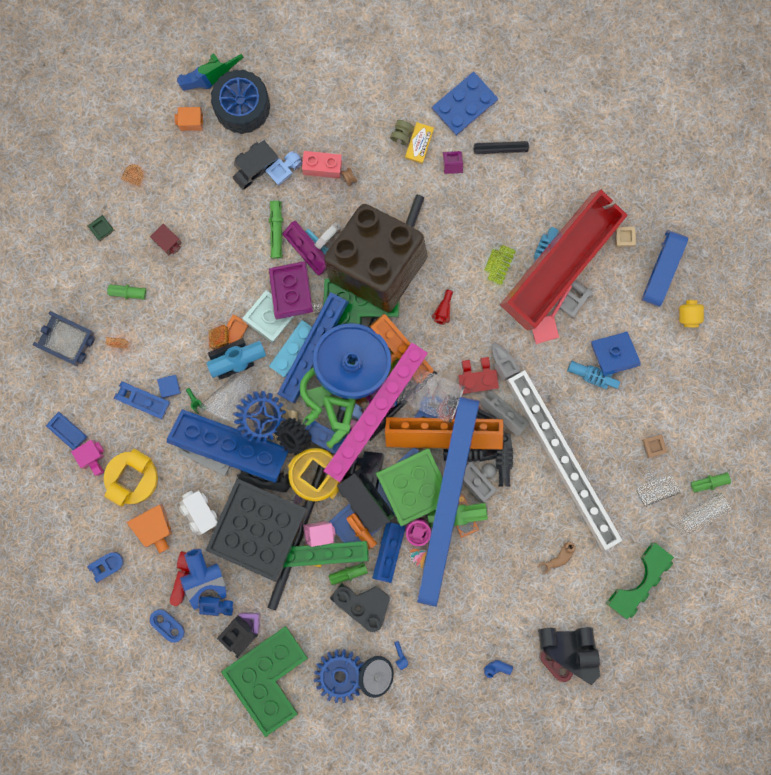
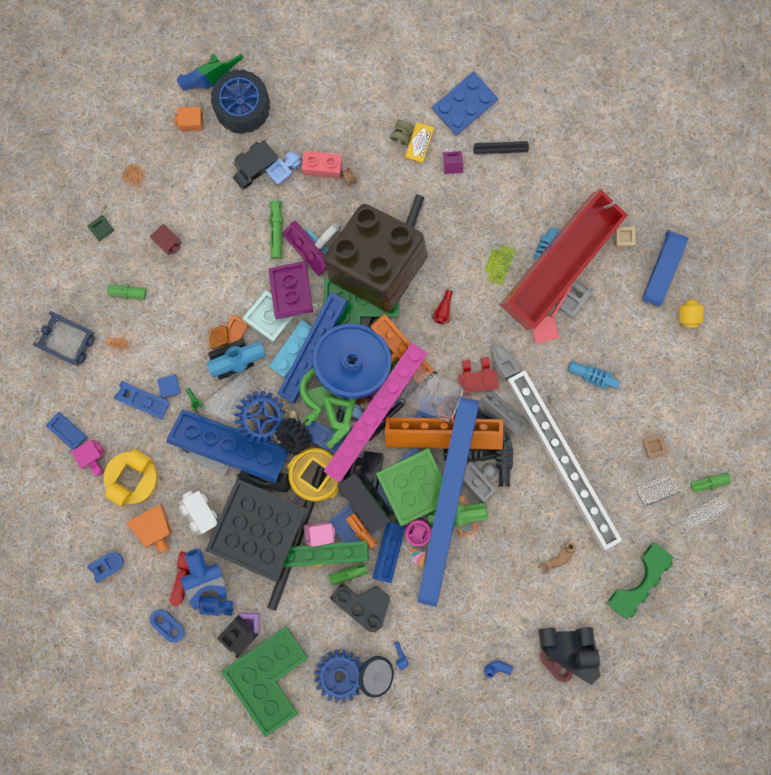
blue plate [591,331,641,376] -> none

